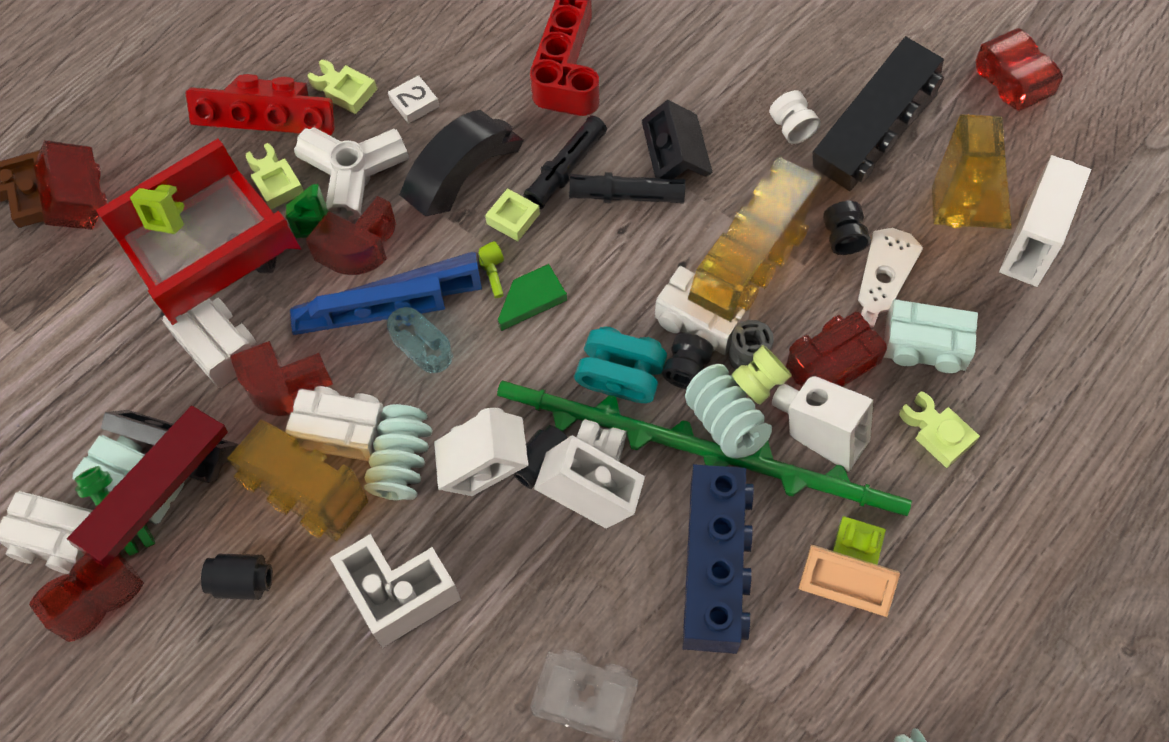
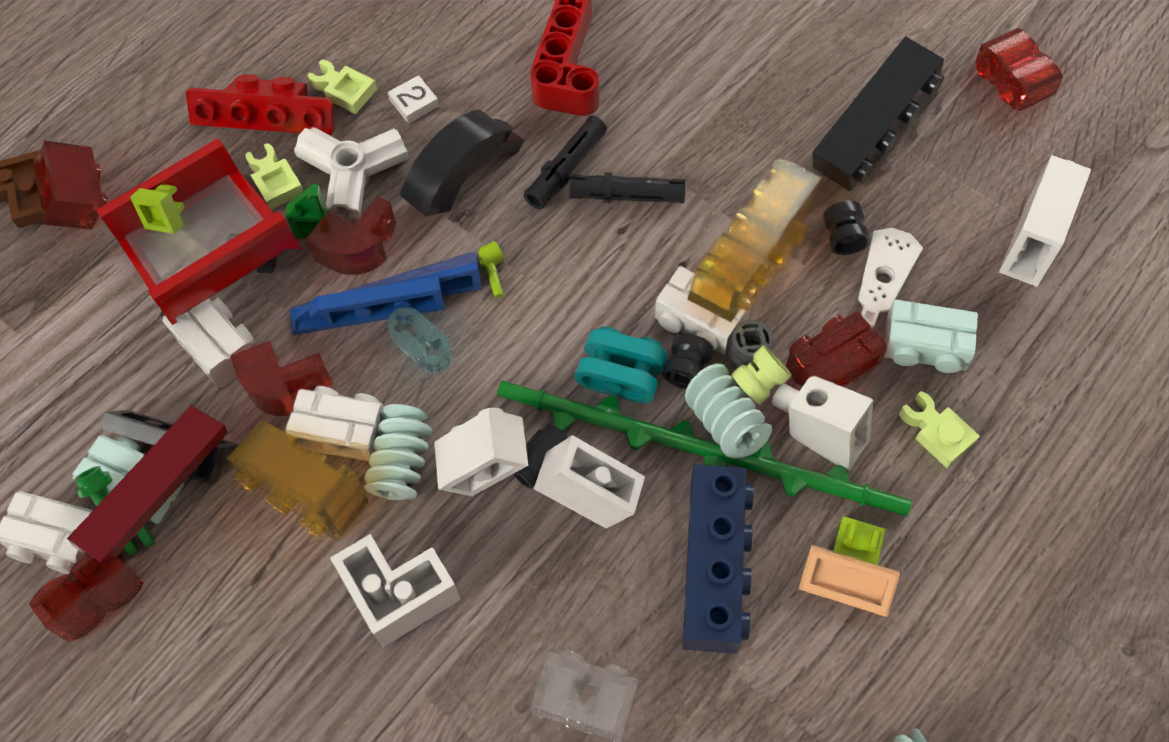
black brick [201,553,273,600] -> none
yellowish green plate [485,188,540,241] -> none
green tile [498,264,567,331] -> none
white wheel [577,419,626,461] -> none
black panel [641,100,713,179] -> none
white wheel [769,90,821,144] -> none
clear yellow wedge [932,114,1012,229] -> none

